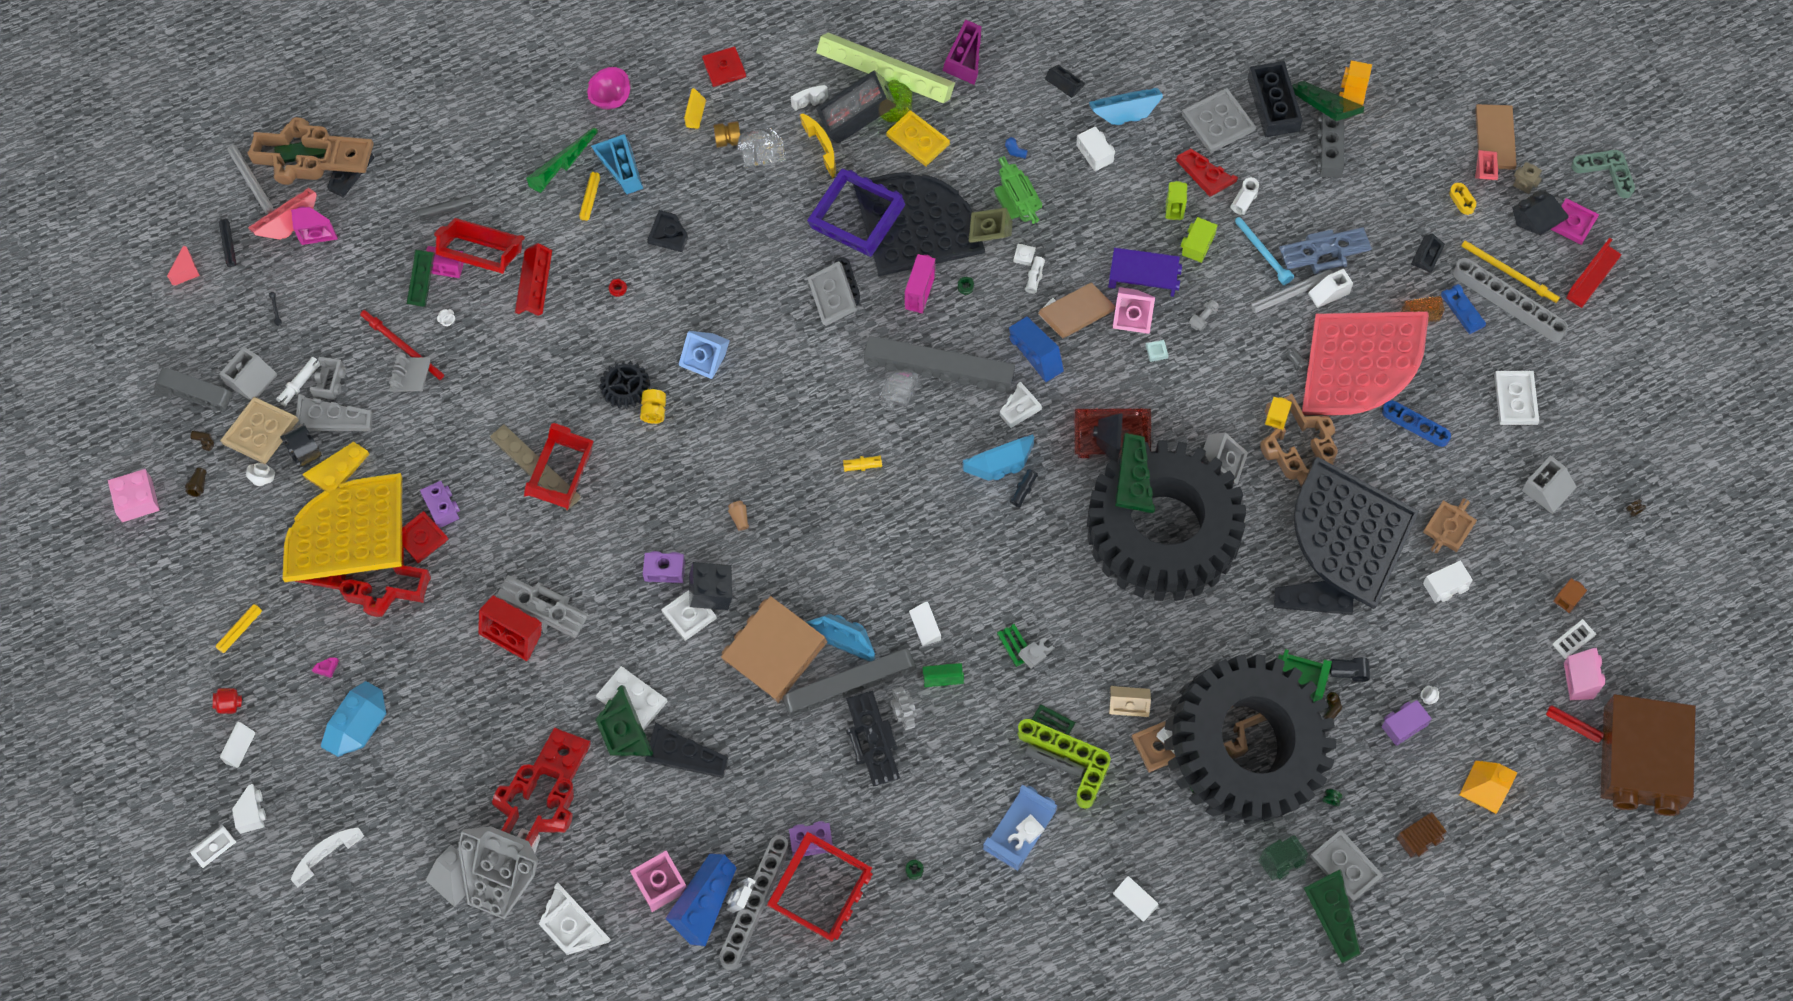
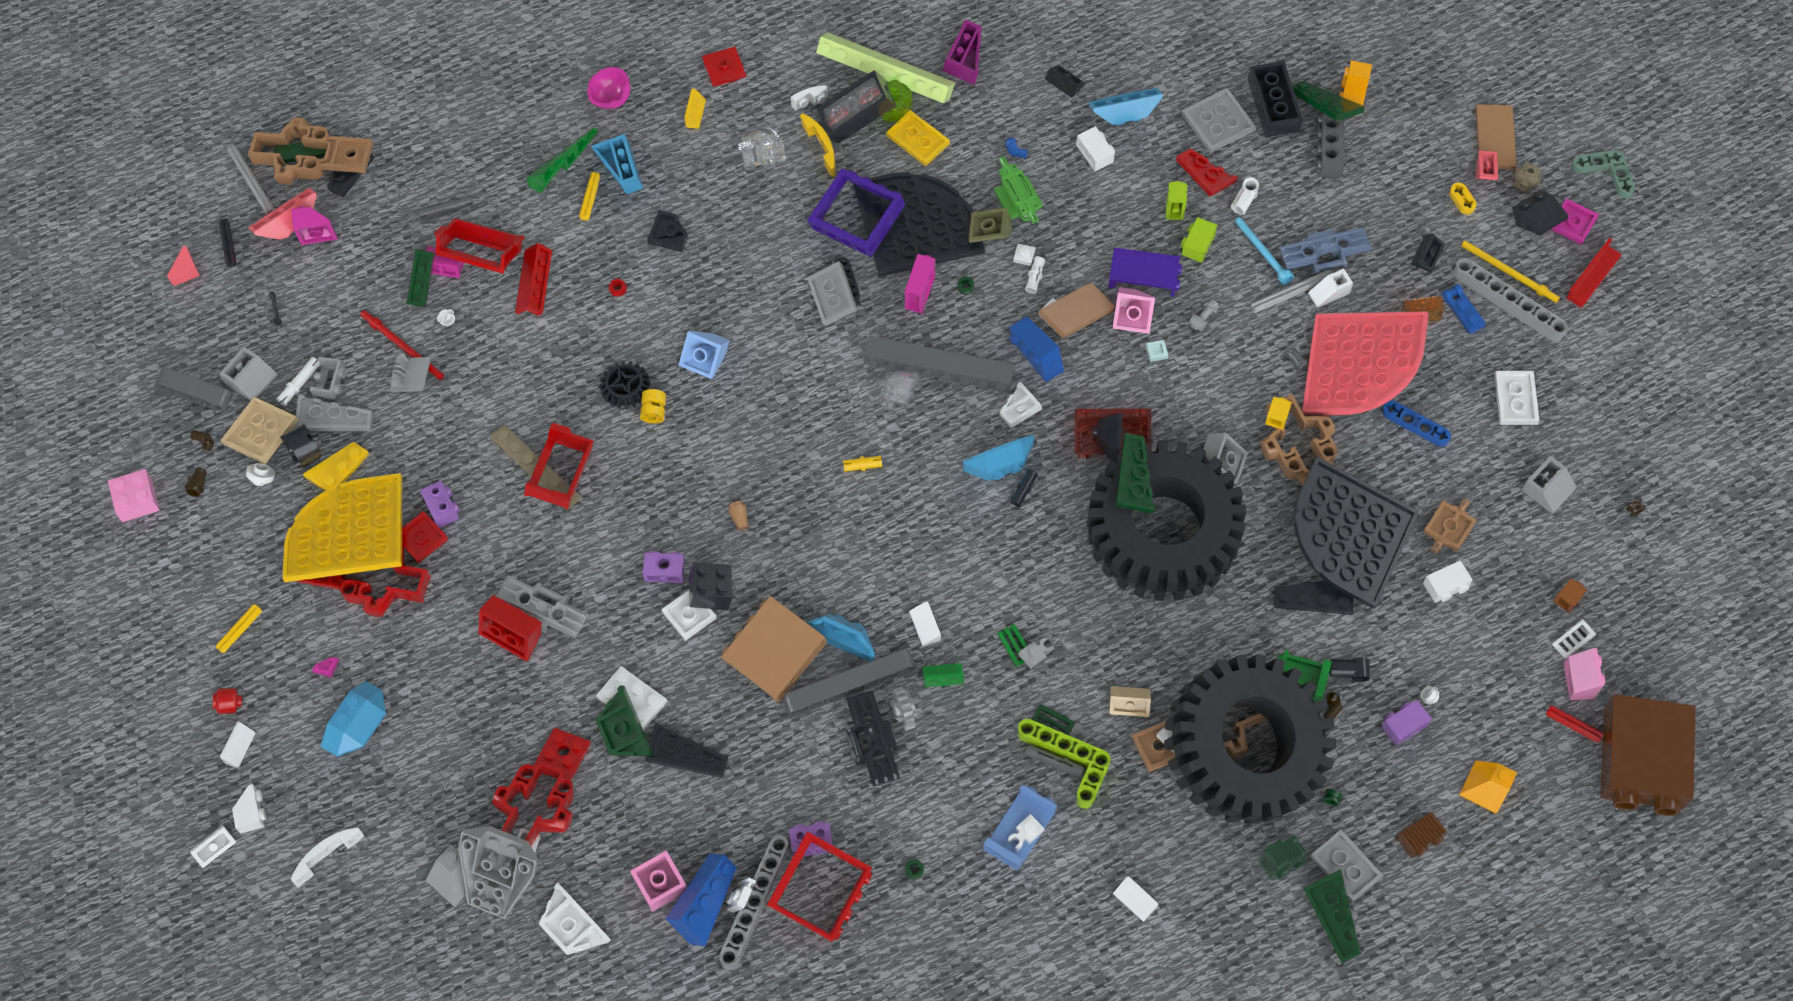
pearl gold wheel [714,121,742,148] -> none

